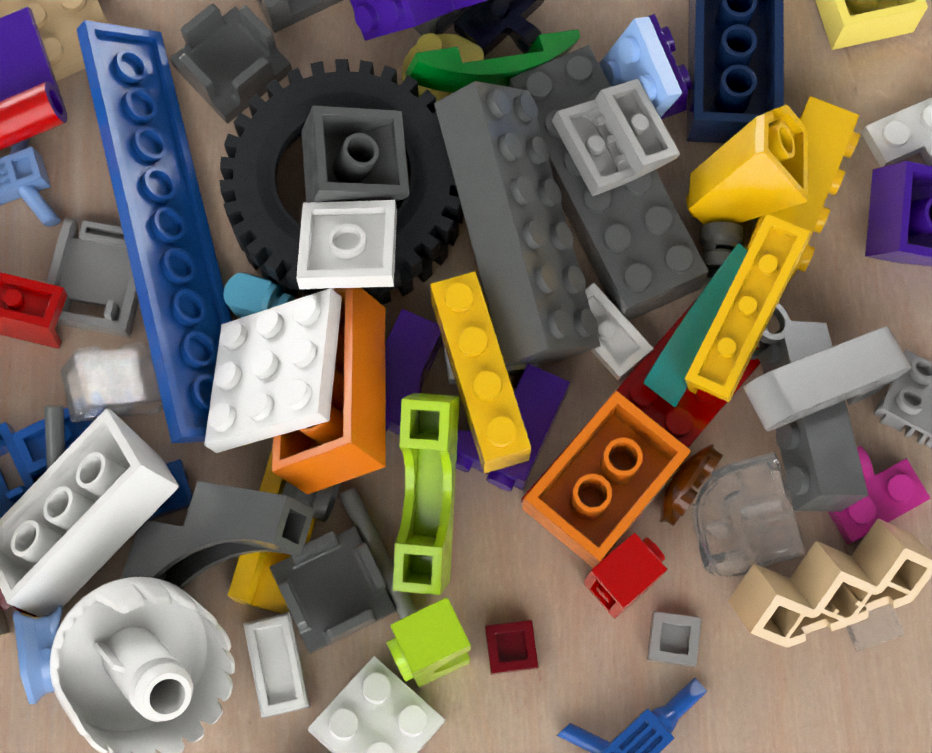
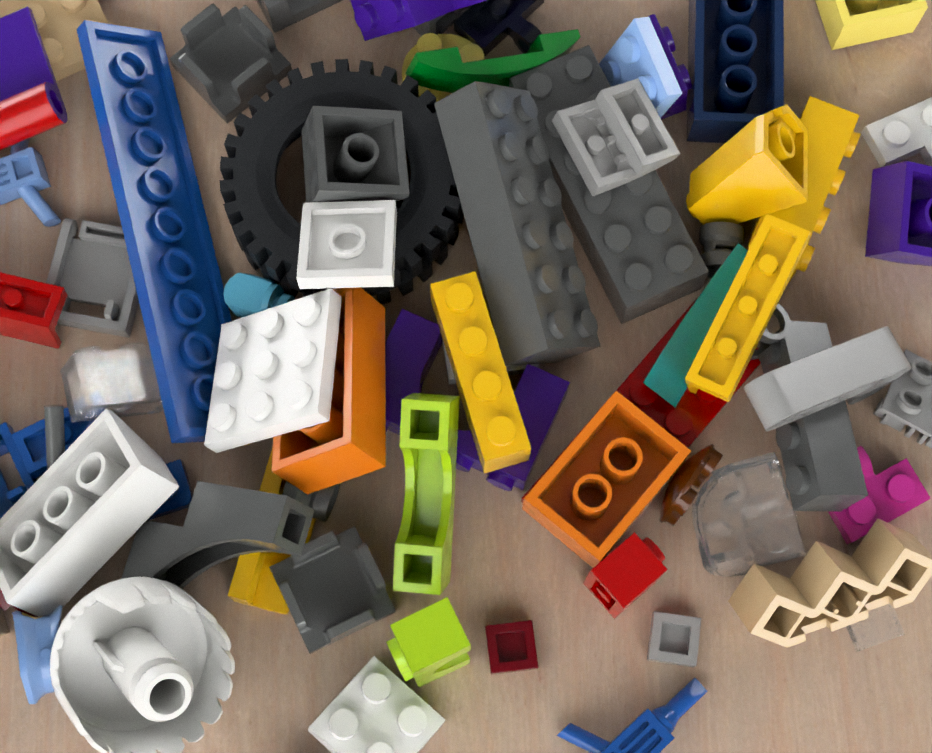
white tile [243,612,310,718] -> none
light grey bar [339,488,418,619] -> none
white plate [585,283,654,381] -> none

